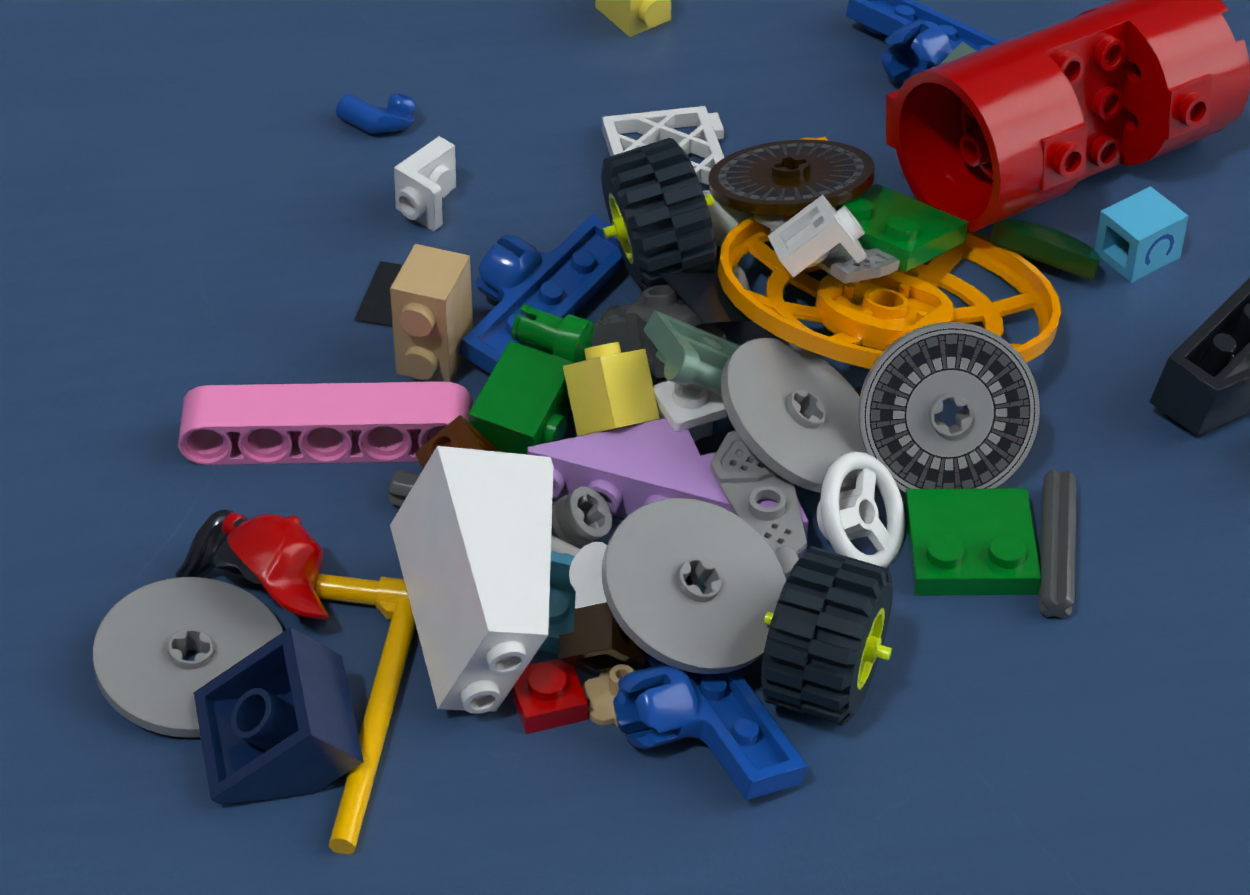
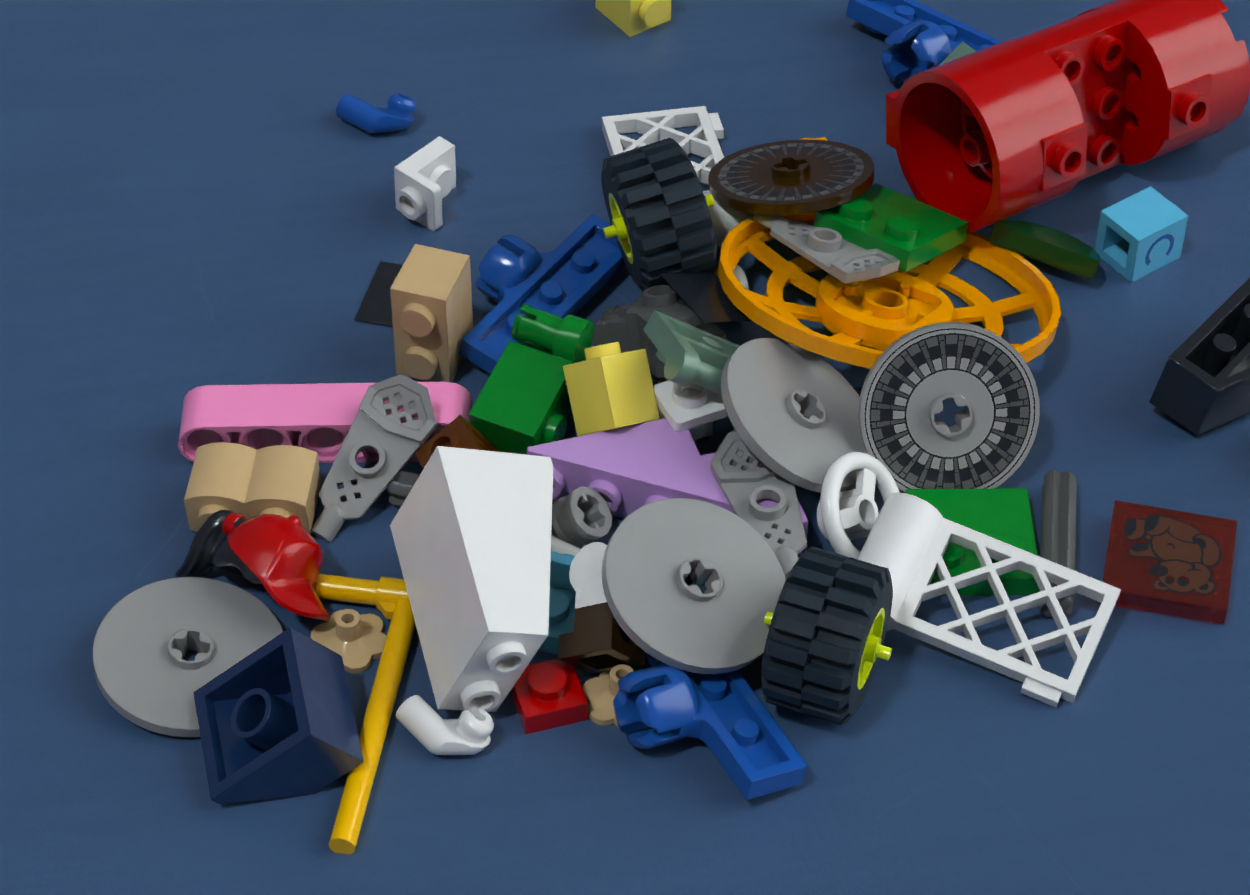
white bracket [768,195,867,277] -> none
none -> tan brick [184,442,322,534]
none -> tan plant [310,609,386,674]
none -> light grey piece [311,374,437,544]
none -> white arm [396,695,494,755]
none -> white piece [857,492,1121,708]
none -> tile [1099,500,1237,624]

